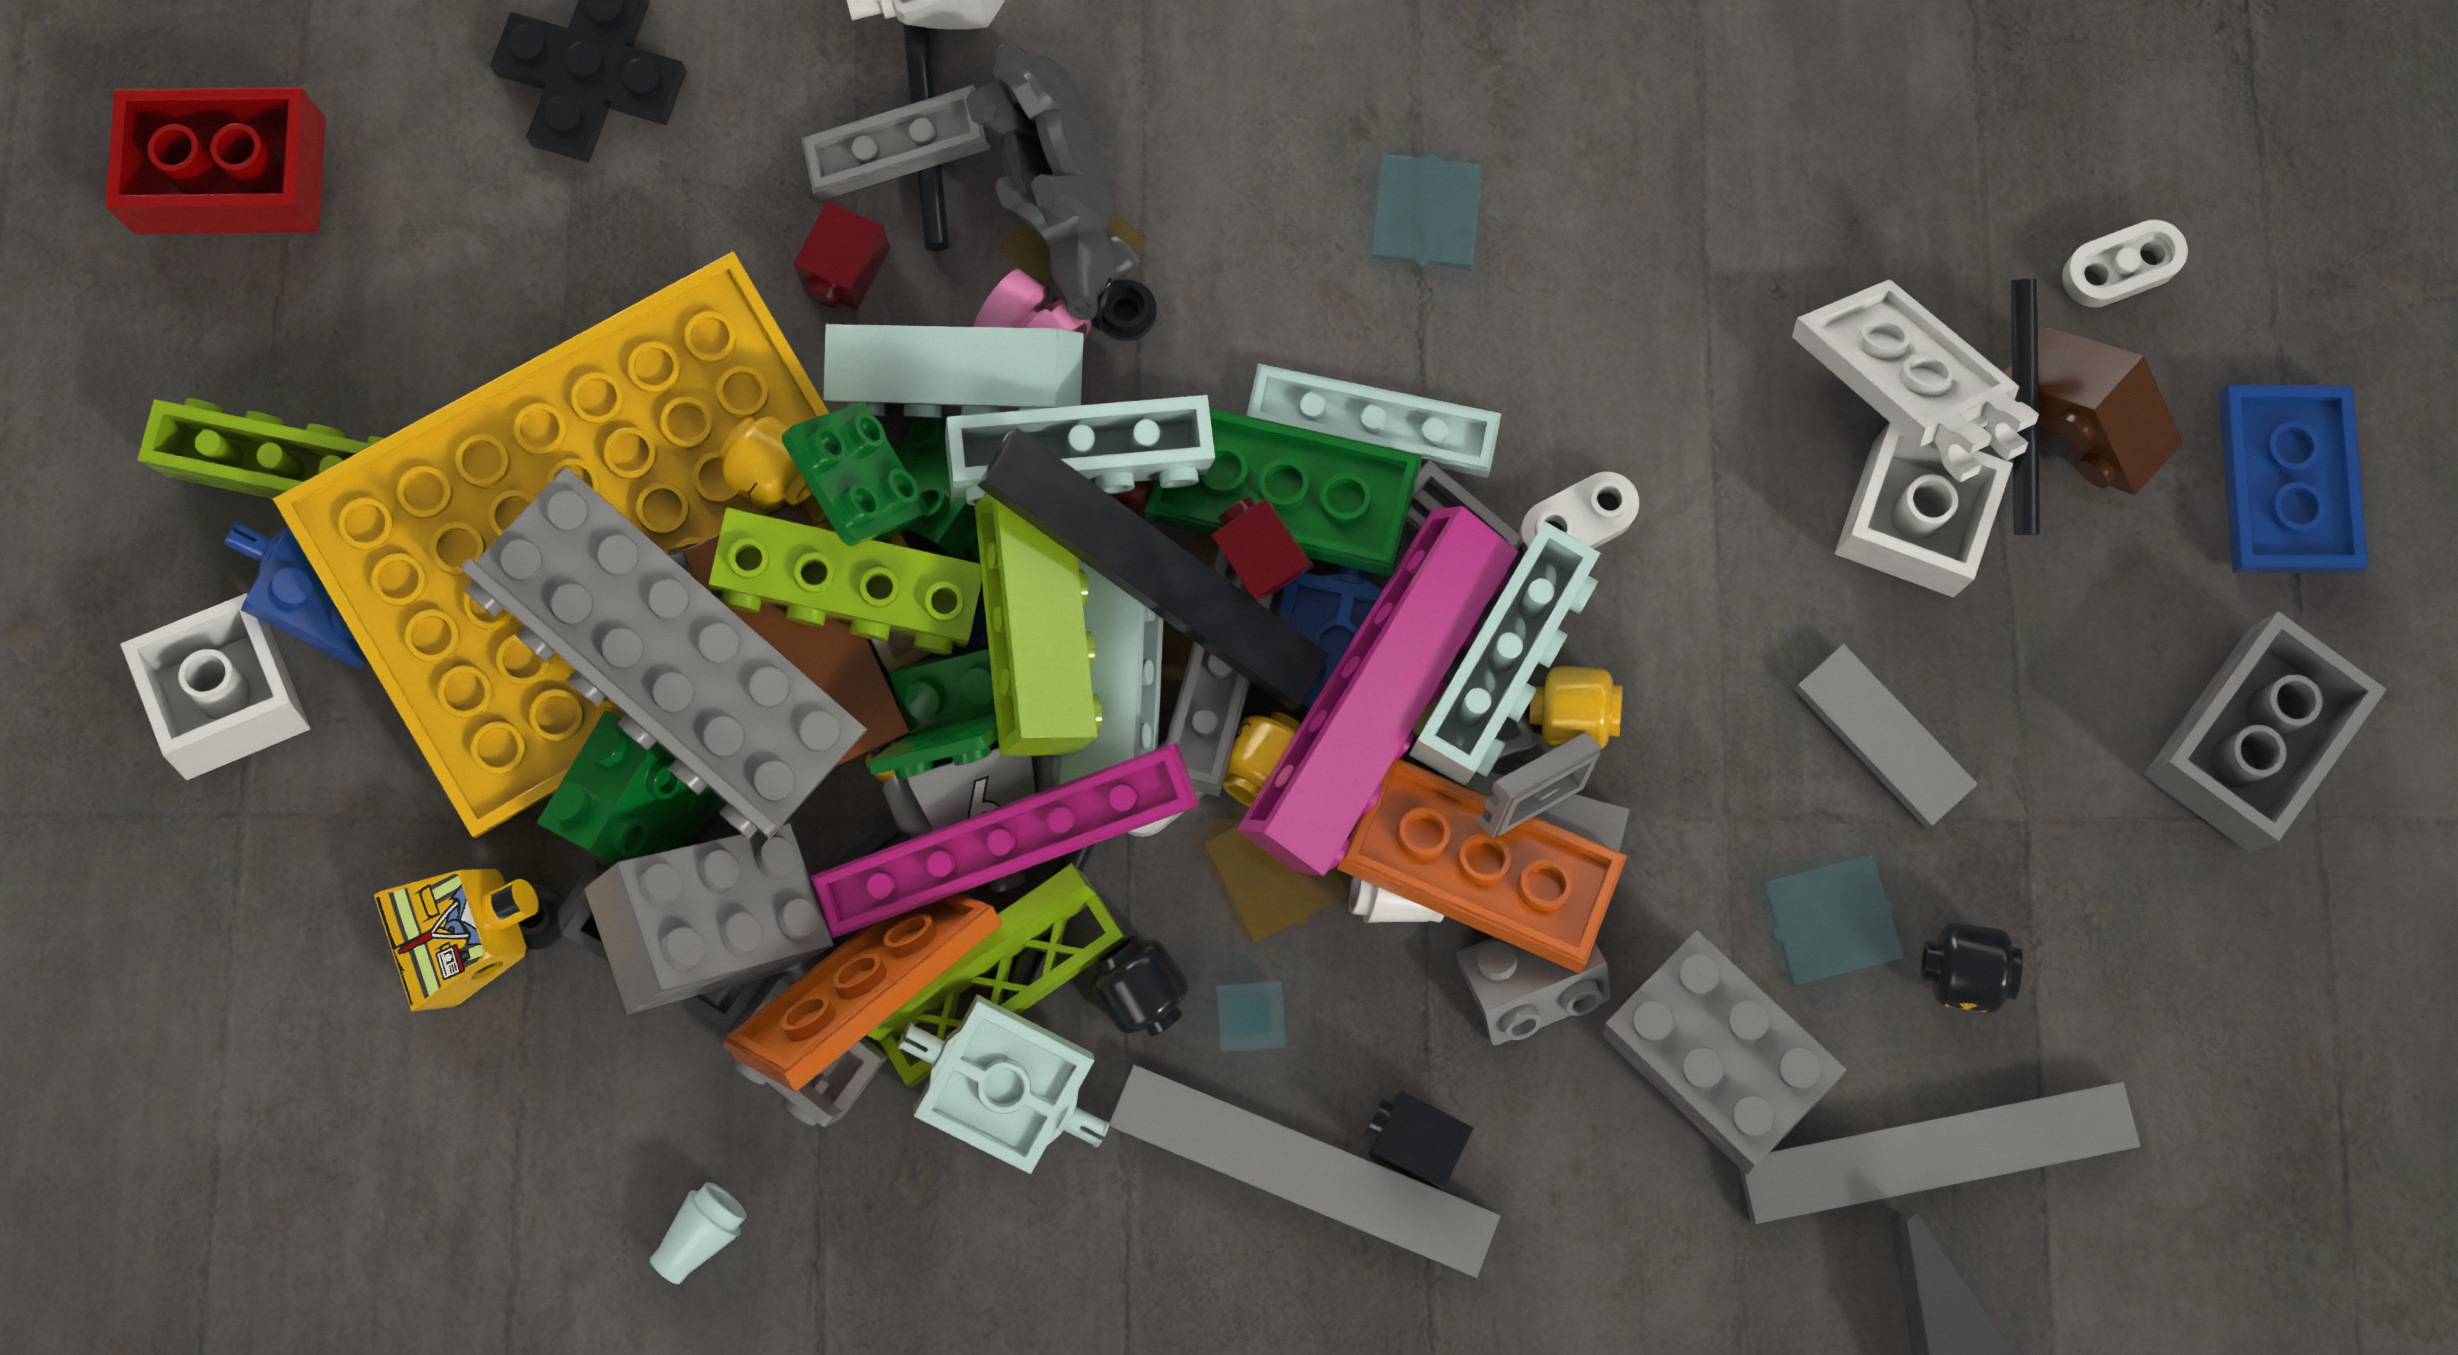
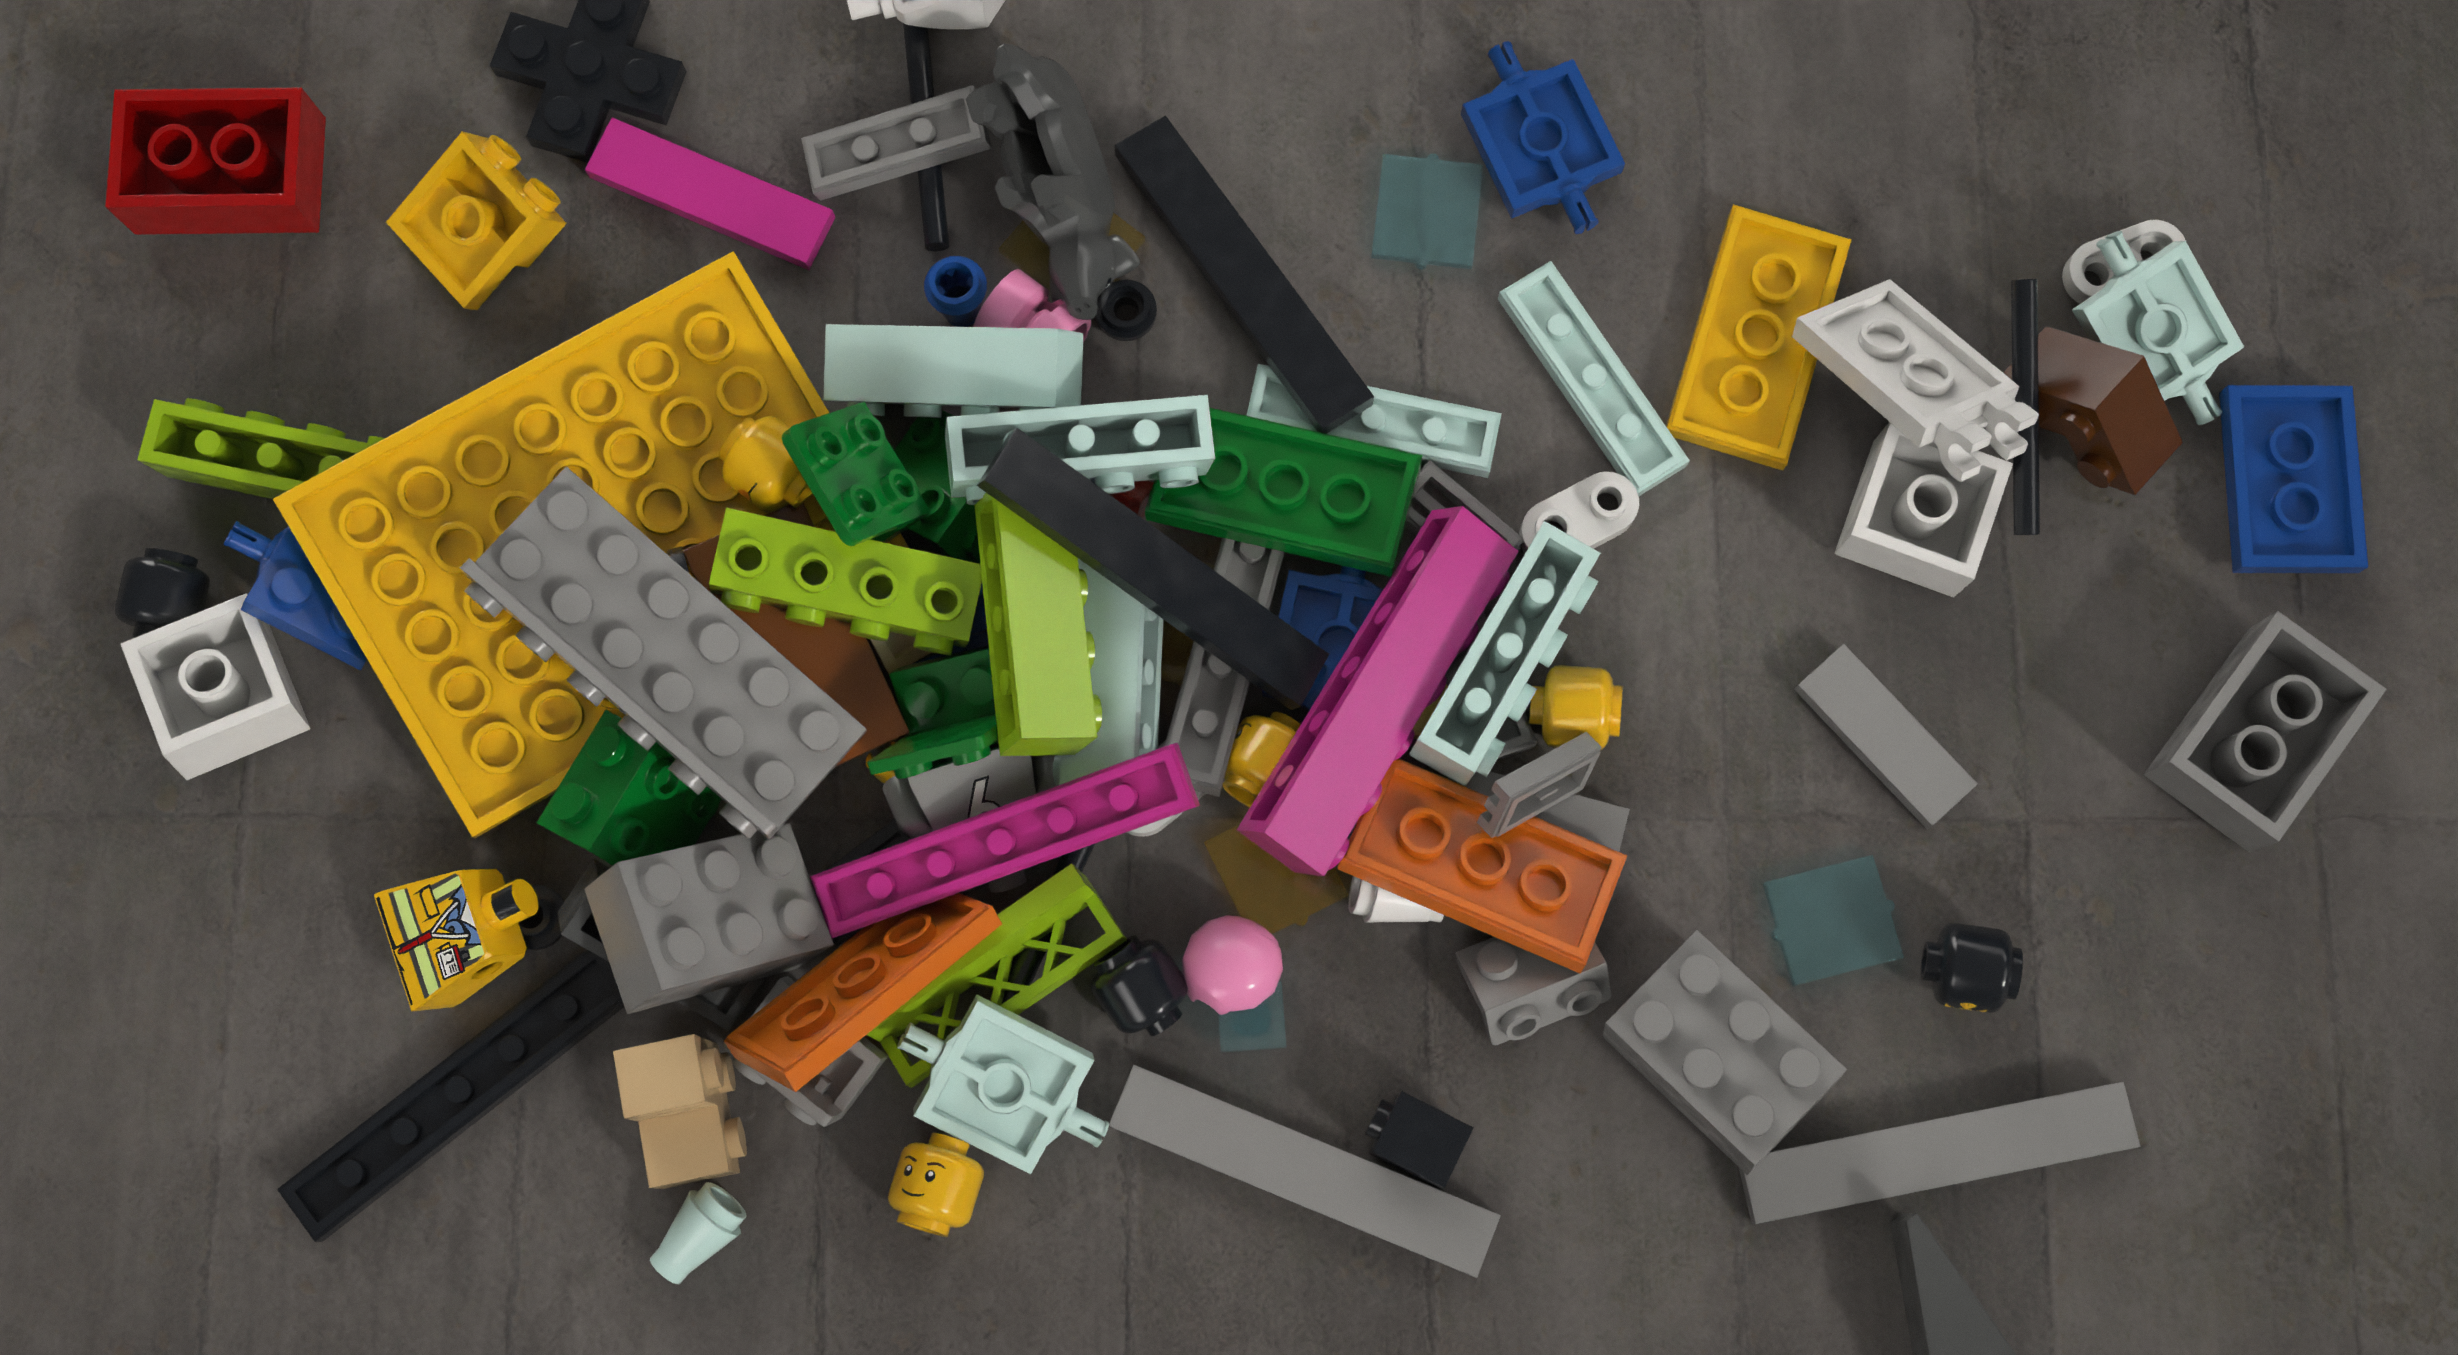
dark red brick [793,200,890,310] -> none
dark red brick [1211,497,1314,602] -> none
none -> black head [115,548,210,638]
none -> black tile [277,950,624,1242]
none -> yellow plate [386,131,567,310]
none -> dark pink tile [585,117,835,270]
none -> tan brick [613,1034,747,1189]
none -> yellow head [888,1133,984,1237]
none -> blue cone [924,256,987,327]
none -> black tile [1115,115,1374,434]
none -> bright pink hair [1182,915,1283,1015]
none -> blue plate [1461,41,1625,234]
none -> light aqua tile [1498,261,1690,496]
none -> yellow tile [1666,204,1852,471]
none -> light aqua plate [2072,231,2244,425]

